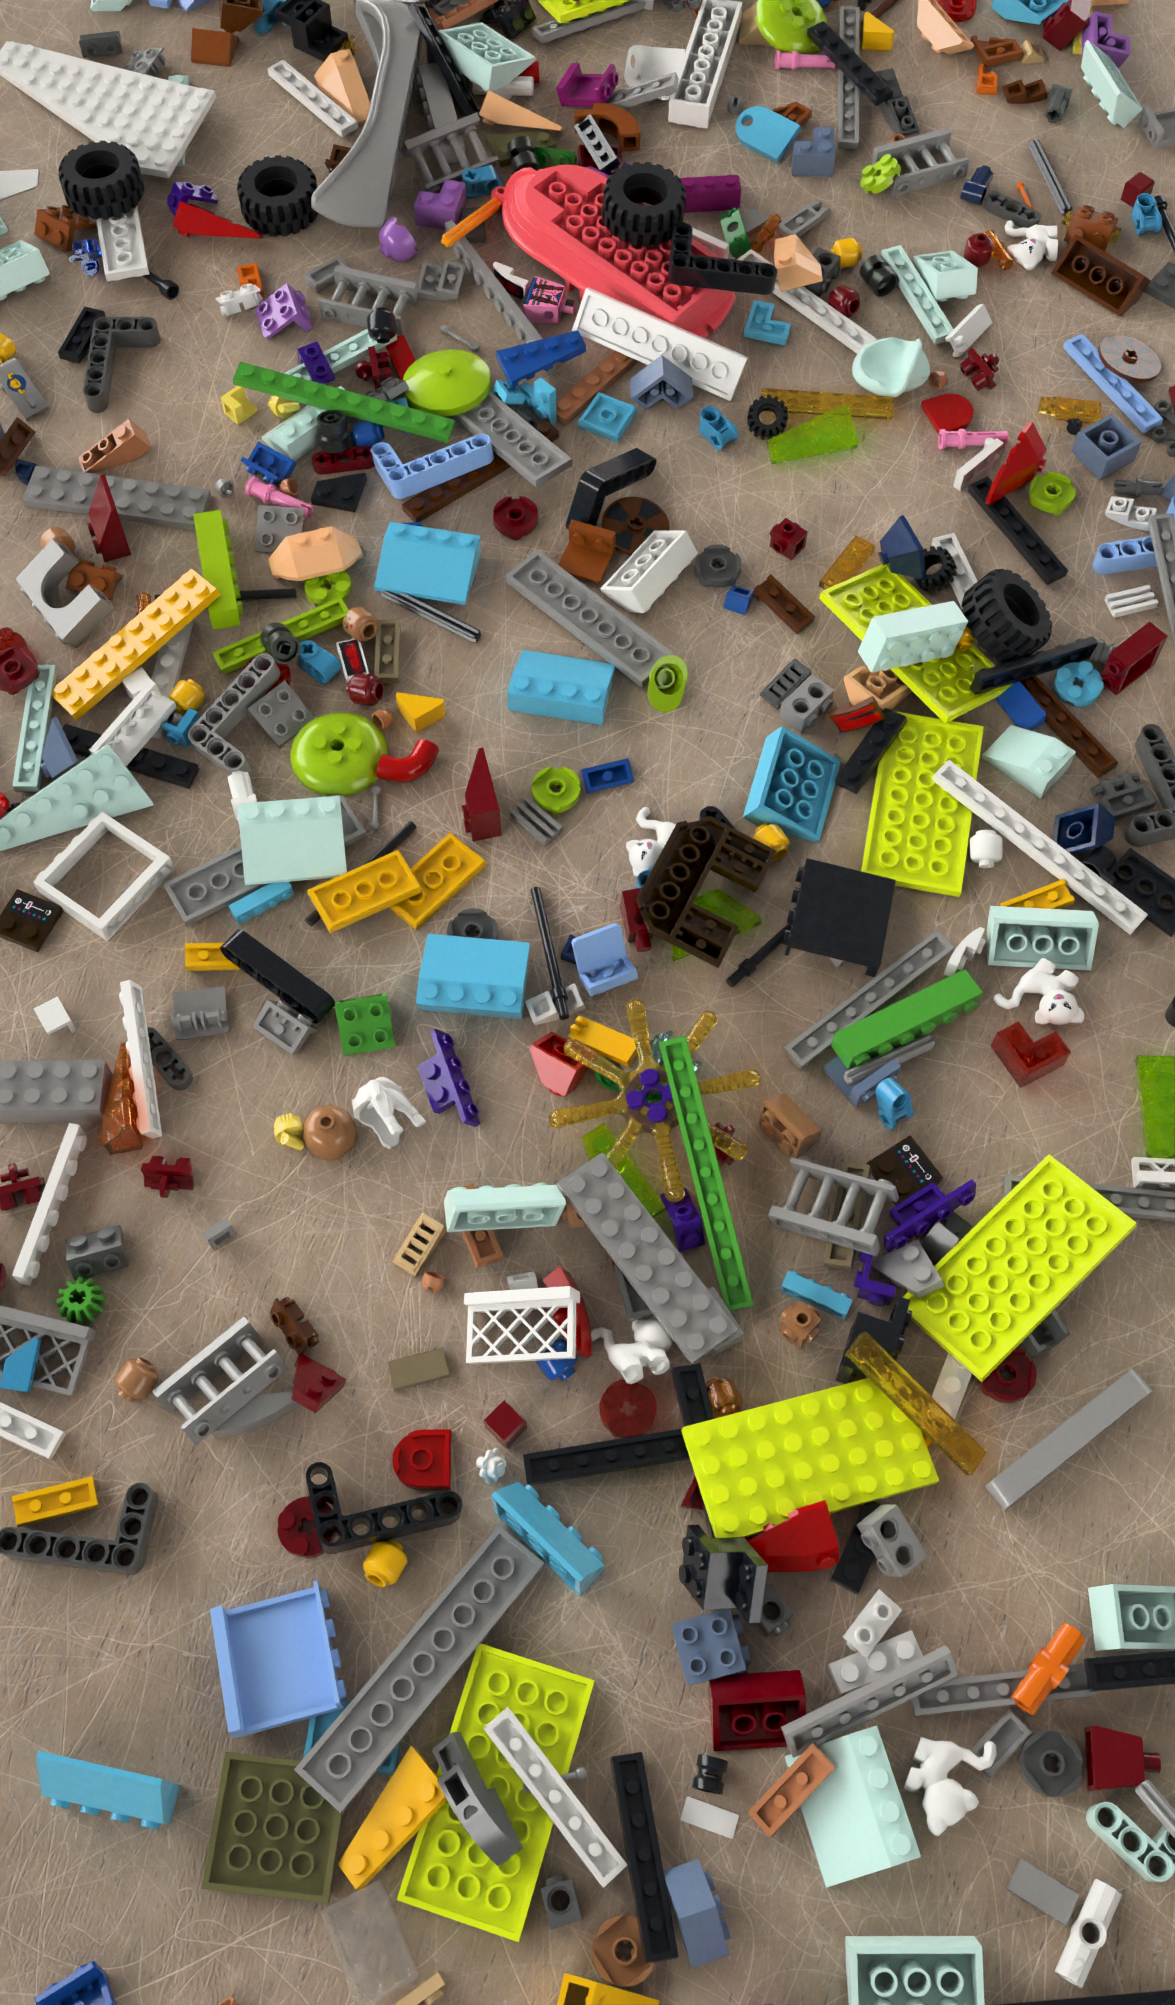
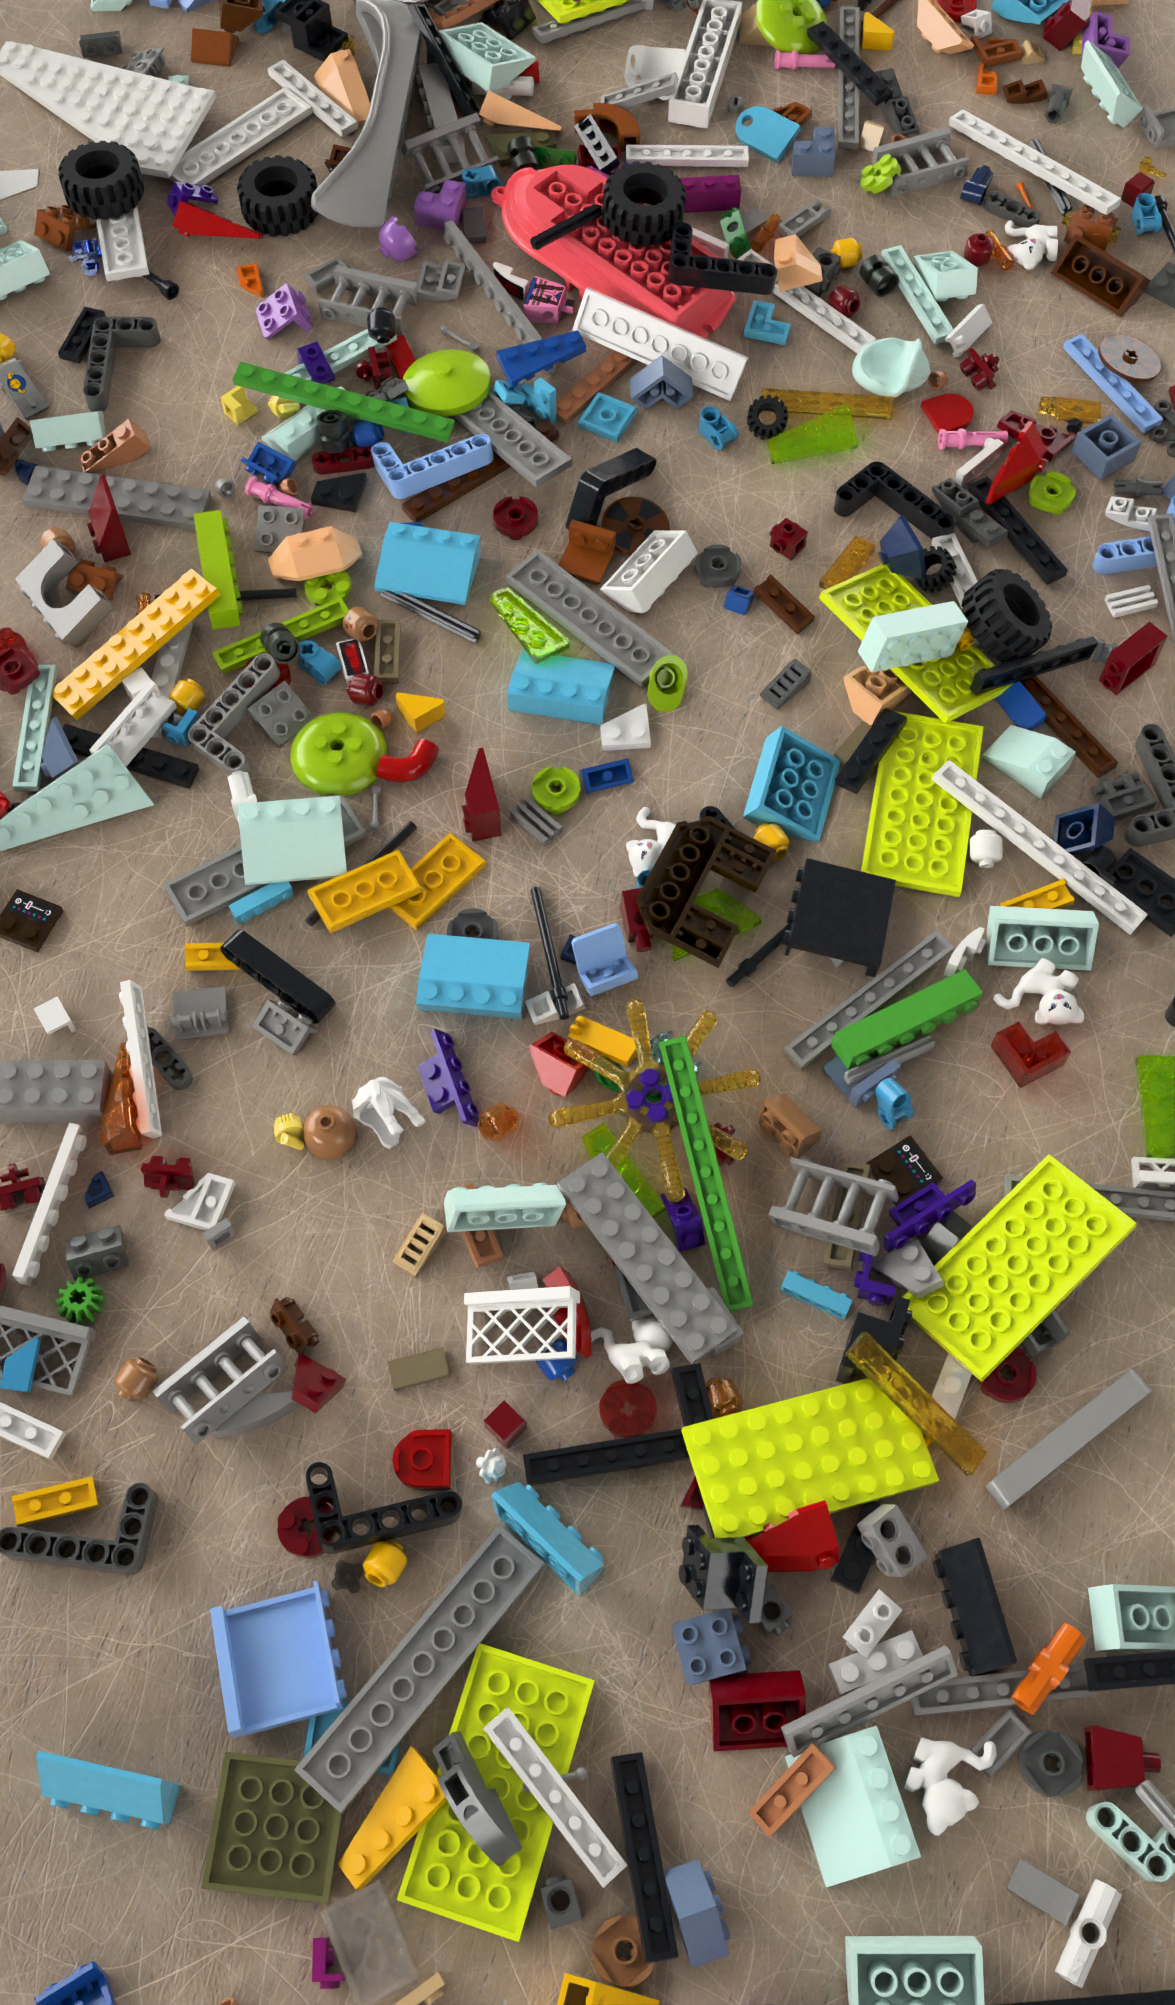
white window [33,812,175,941] -> none
white hinge [215,284,263,316] -> none
bright green bracket [335,993,395,1055] -> none
nougat hinge [422,1271,446,1294] -> none
light orange axle [441,198,502,247] -> none
magenta panel [556,63,619,107] -> none
white sticker [680,1797,739,1839] -> none
black wheel [692,1754,728,1795] -> none
light grey brick [779,674,834,733] -> none
medium nougat brick [779,1301,822,1349] -> none
slope [829,696,885,733] -> none
medium azure plate [1053,661,1104,707] -> none
none -> light aqua slope [30,410,105,452]
none -> dark blue tile [85,1171,114,1209]
none -> white wing [164,1173,235,1231]
none -> white plate [169,87,312,186]
none -> magenta bracket [312,1937,348,1989]
none -> clear smoke plate [331,1560,364,1593]
none -> clear orange head [478,1102,519,1142]
none -> clear neon green wing [489,586,571,664]
none -> black axle [530,204,602,250]
none -> white wing [600,704,651,751]
none -> white plate [626,145,749,167]
none -> black beam [834,461,956,539]
none -> tan slope [859,120,885,152]
none -> dark grey slope [932,478,1008,548]
none -> black slope [933,1538,1017,1676]
none -> white plate [949,110,1121,215]
none -> white bracket [961,9,993,39]
none -> dark red wing [997,410,1077,461]
none -> clear yellow hand [1139,157,1167,179]

